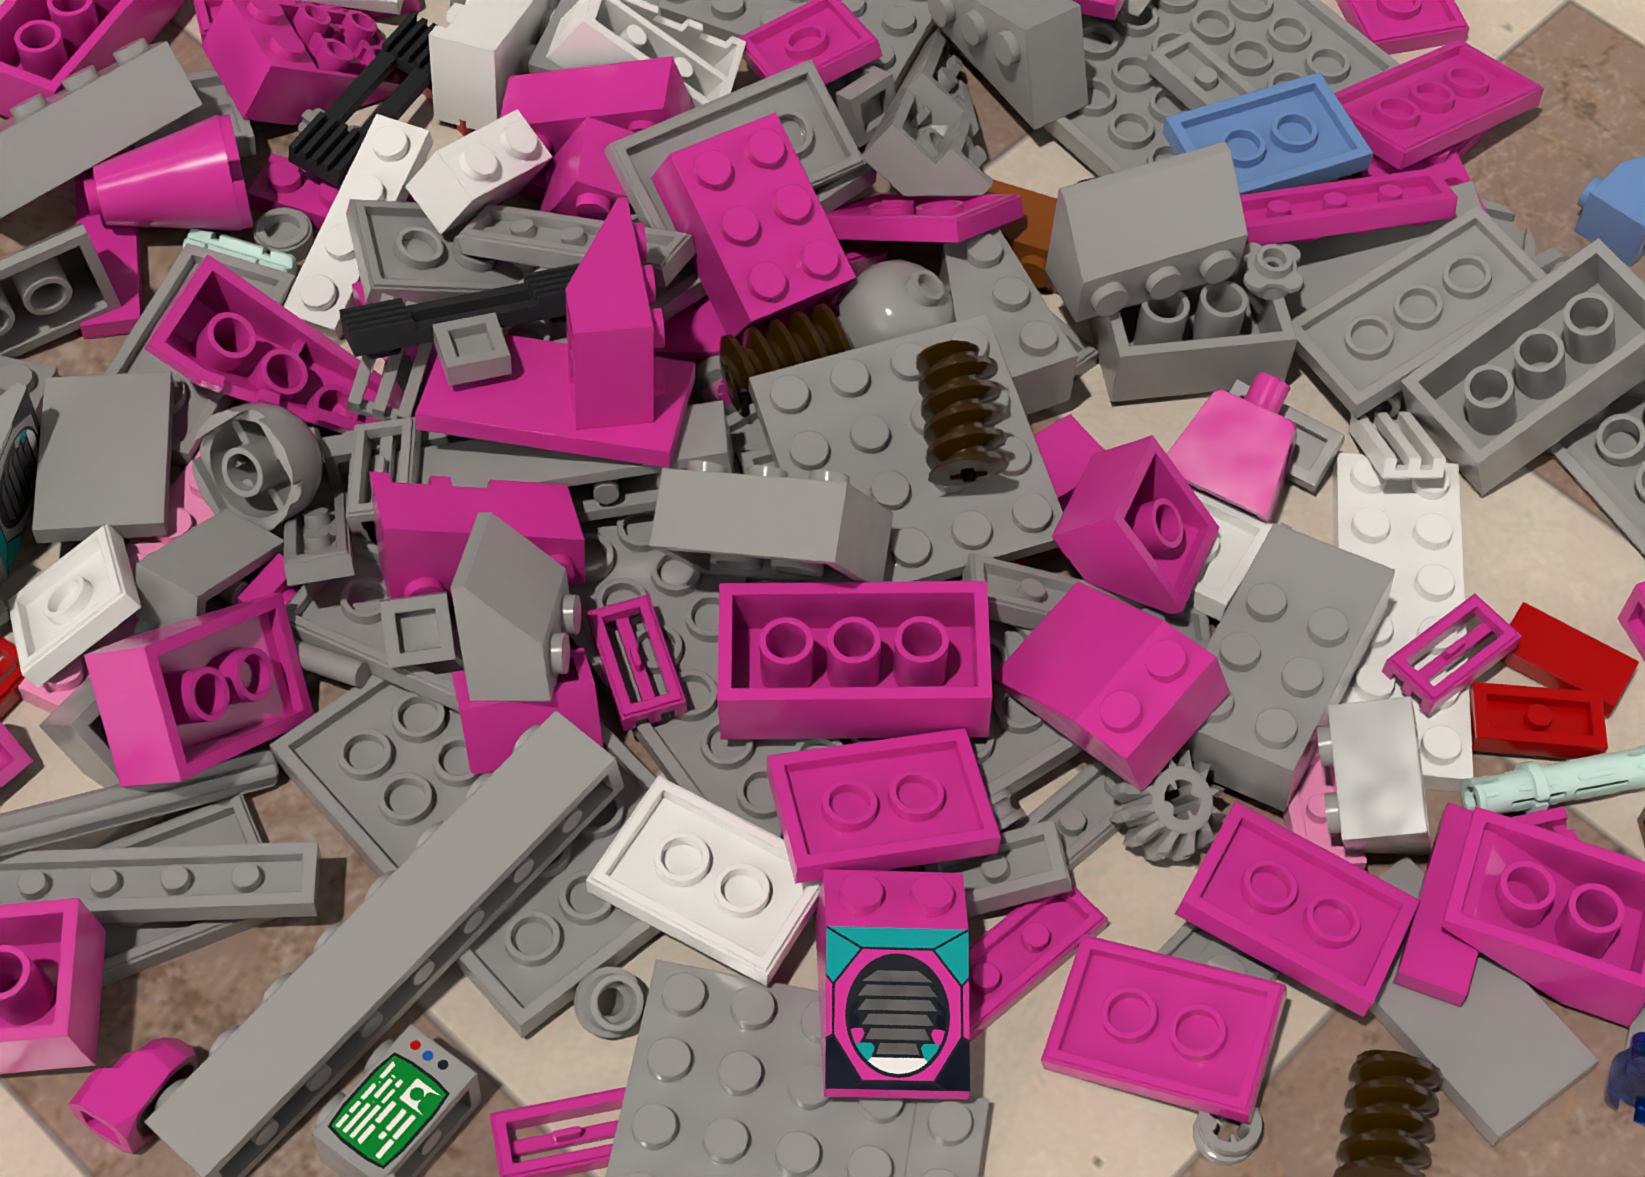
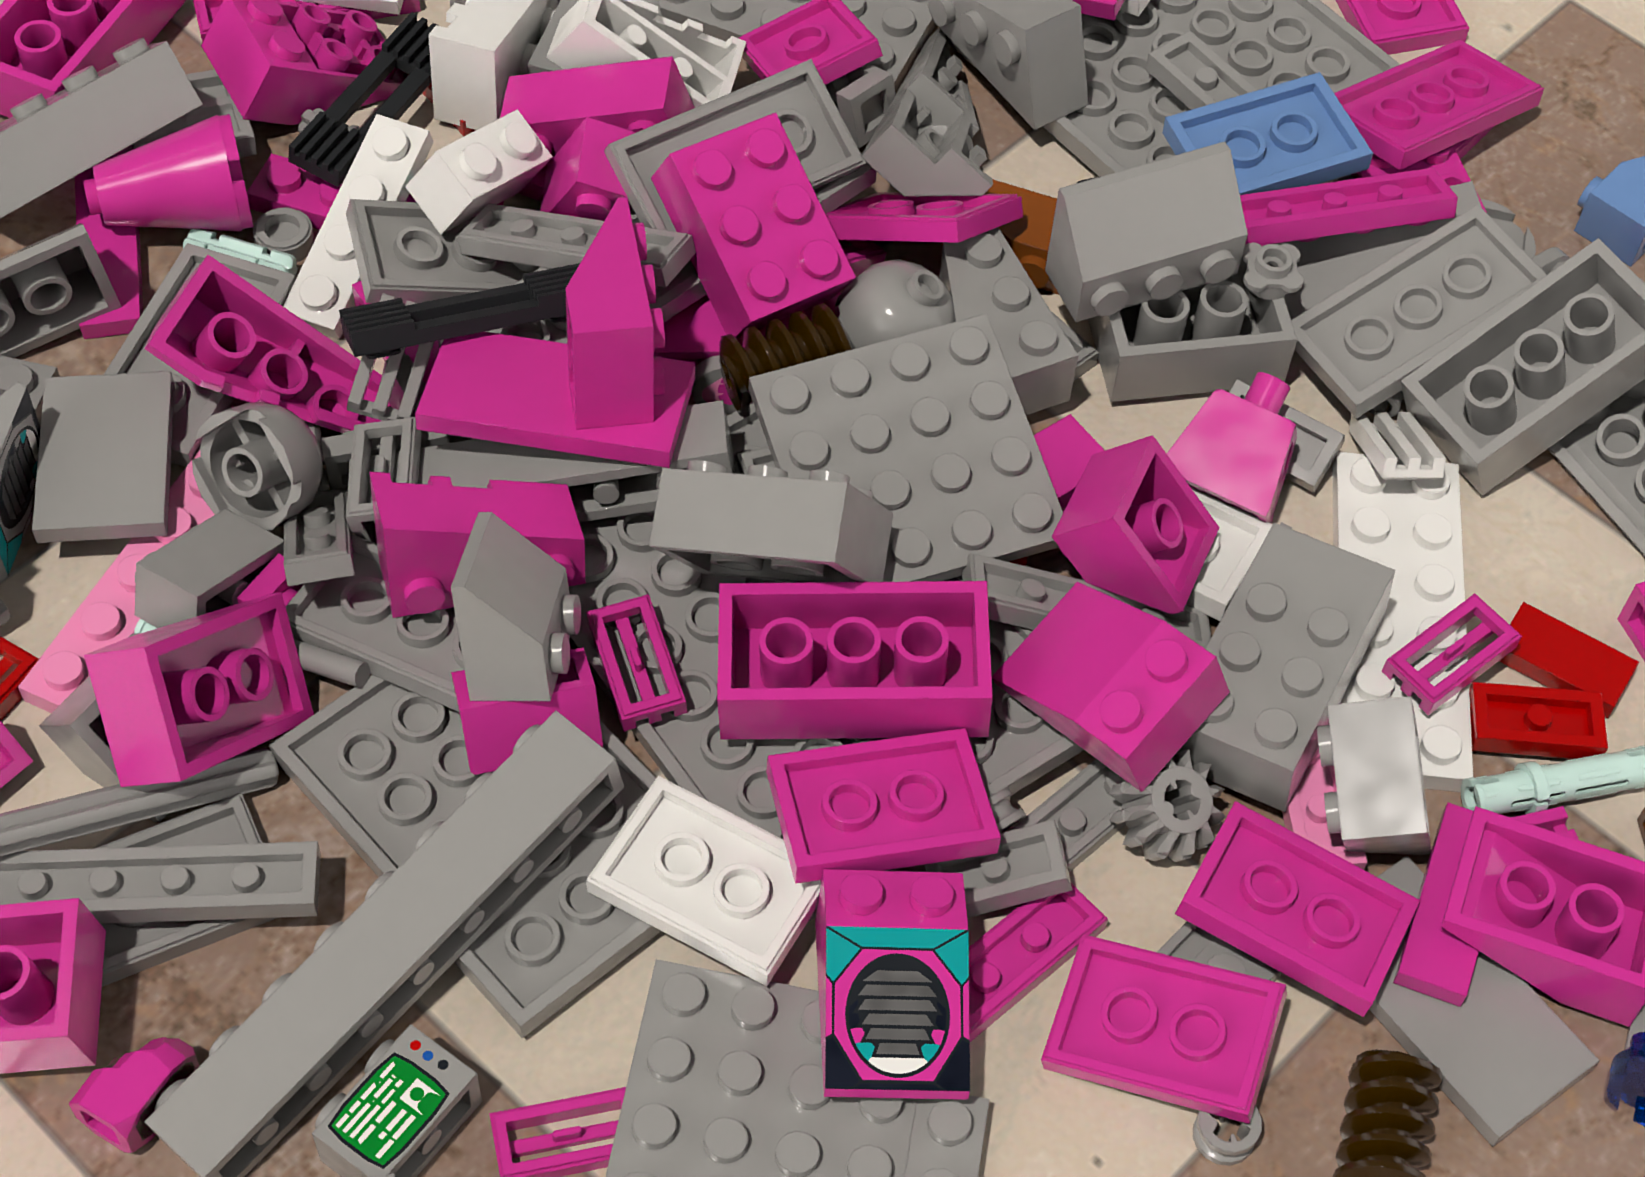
white tile [7,523,141,687] -> none
light grey plate [379,591,456,669] -> none
light grey plate [432,312,512,386] -> none
light grey plate [574,966,644,1038] -> none
dark brown piece [915,340,1009,487] -> none

